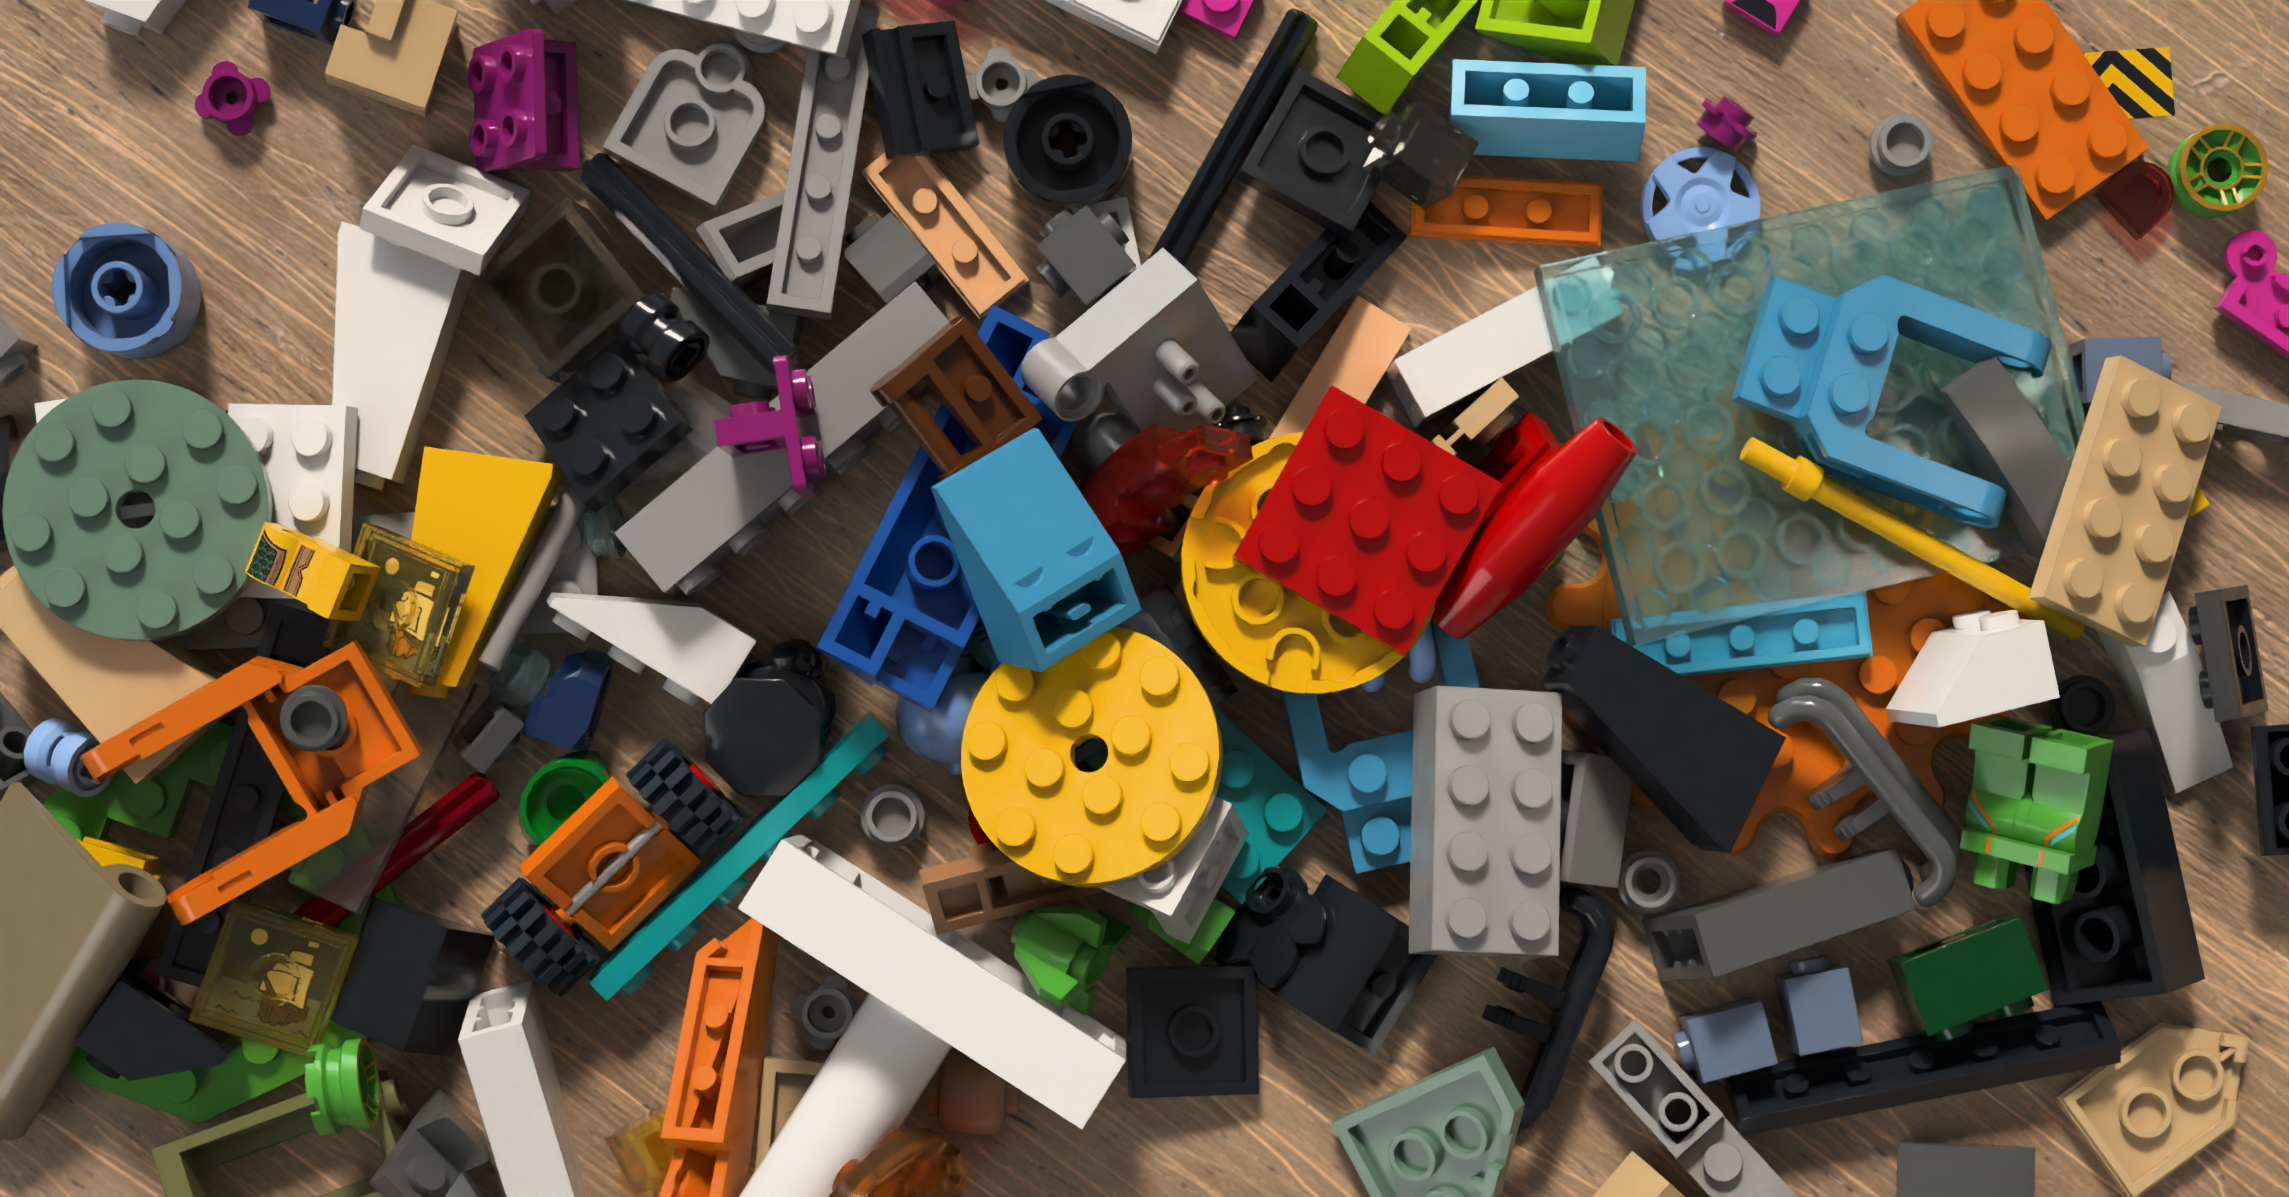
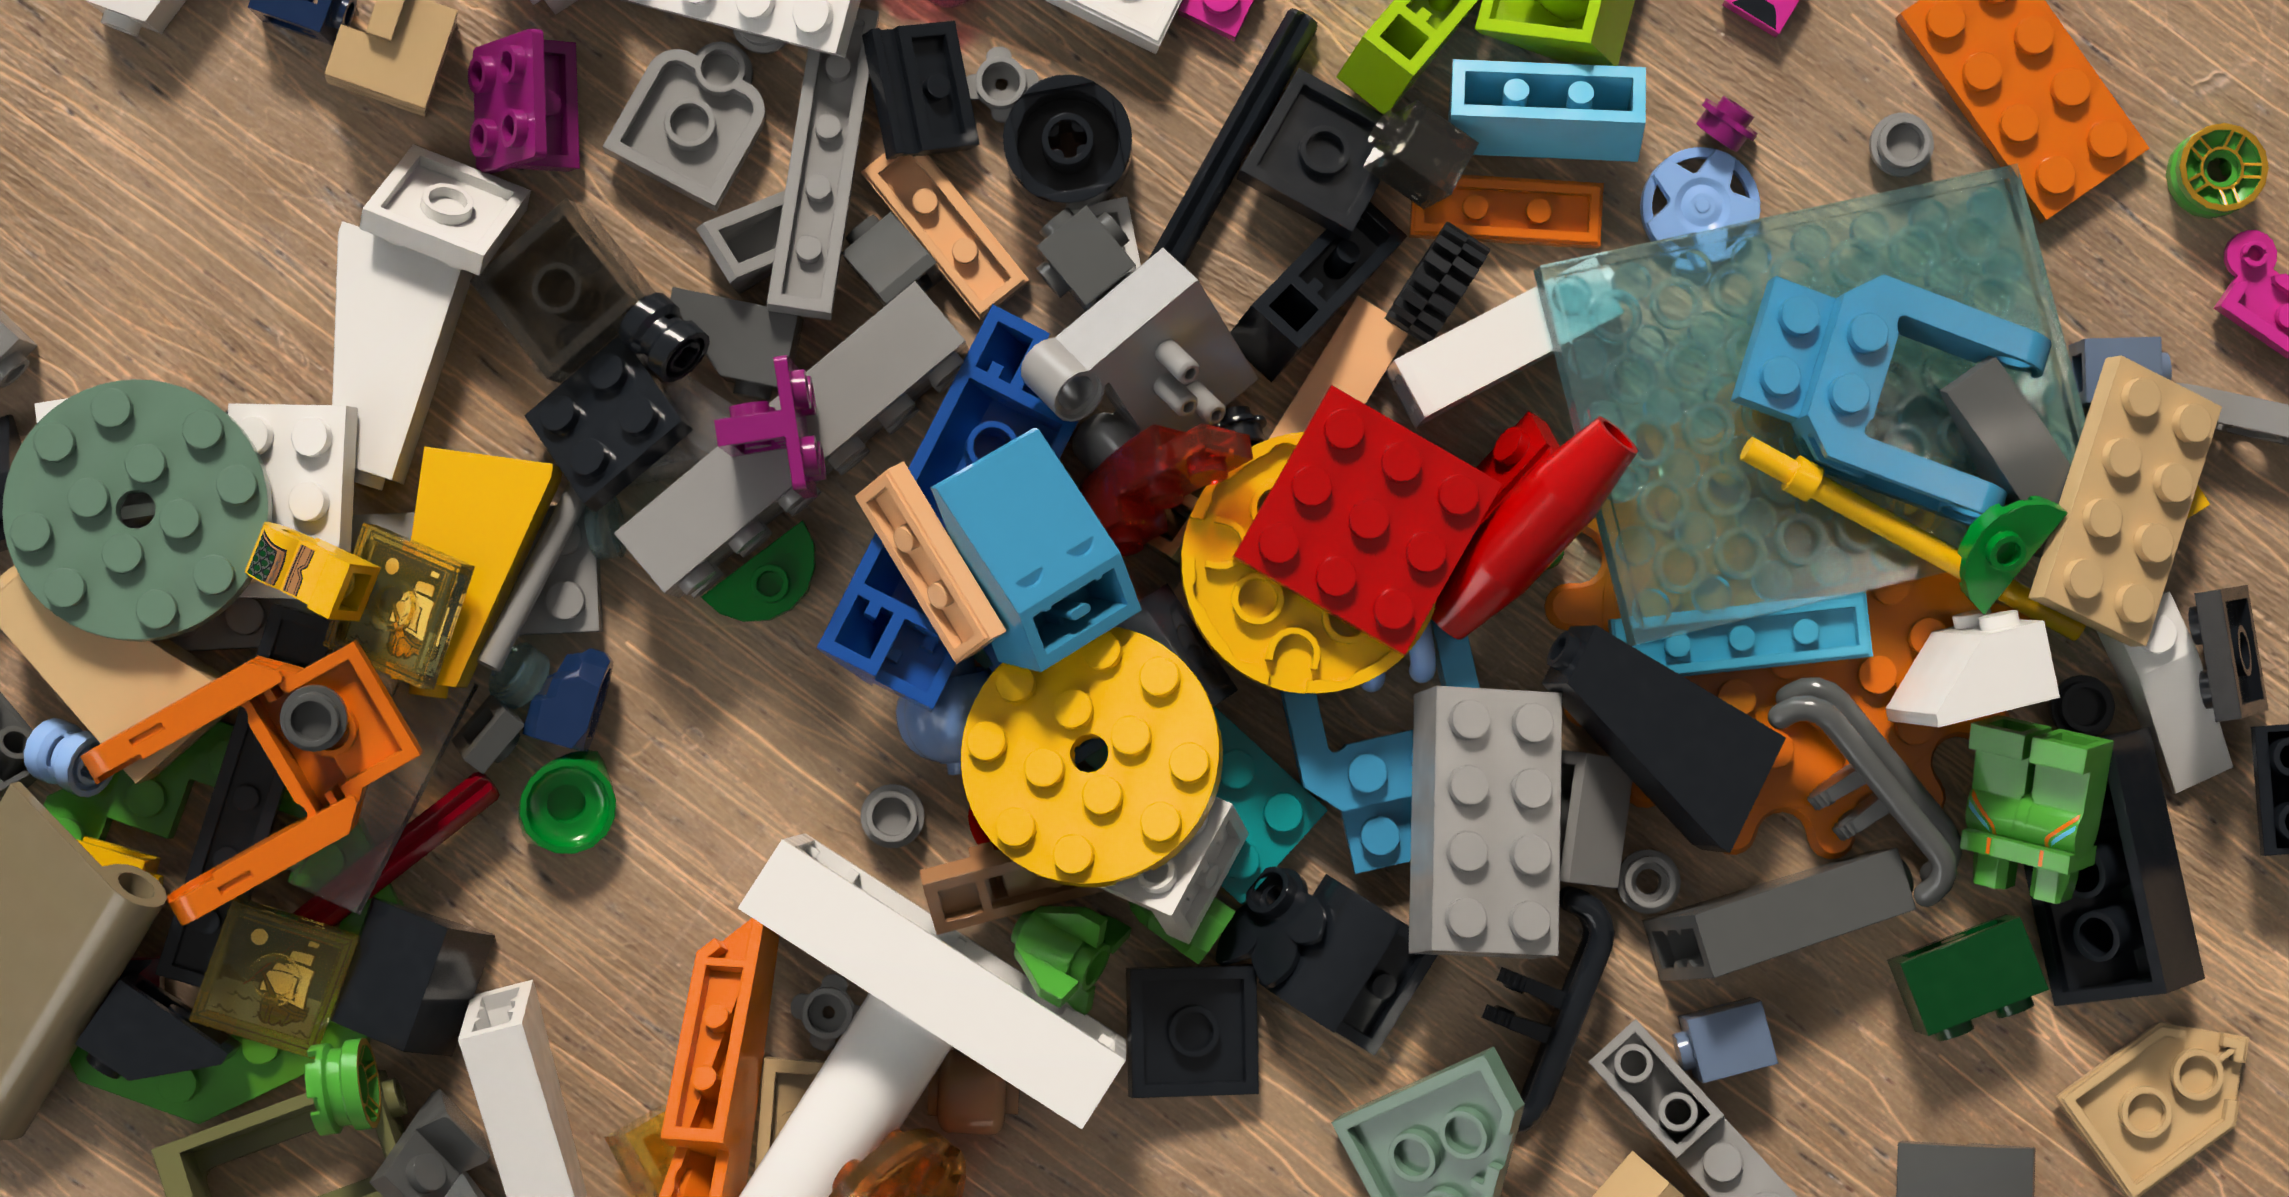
medium blue brick [52,223,201,359] -> none
magenta plate [195,61,271,136] -> none
plate [481,738,744,997] -> none
white slope [546,592,756,707] -> none
black axle [581,153,799,376] -> none
teal plate [589,711,890,1001] -> none
black piece [703,639,836,797] -> none
reddish brown plate [869,316,1043,481] -> none
tan plate [1430,377,1519,455] -> none
black plate [1725,1001,2121,1136] -> none
sand blue brick [1774,955,1864,1056] -> none
sticker [2083,47,2175,119] -> none
clear red tile [2093,162,2174,240] -> none
none -> green plate [701,520,816,622]
none -> light nougat tile [855,462,1006,664]
none -> black tyre [1385,221,1490,344]
none -> green plate [1958,496,2068,615]

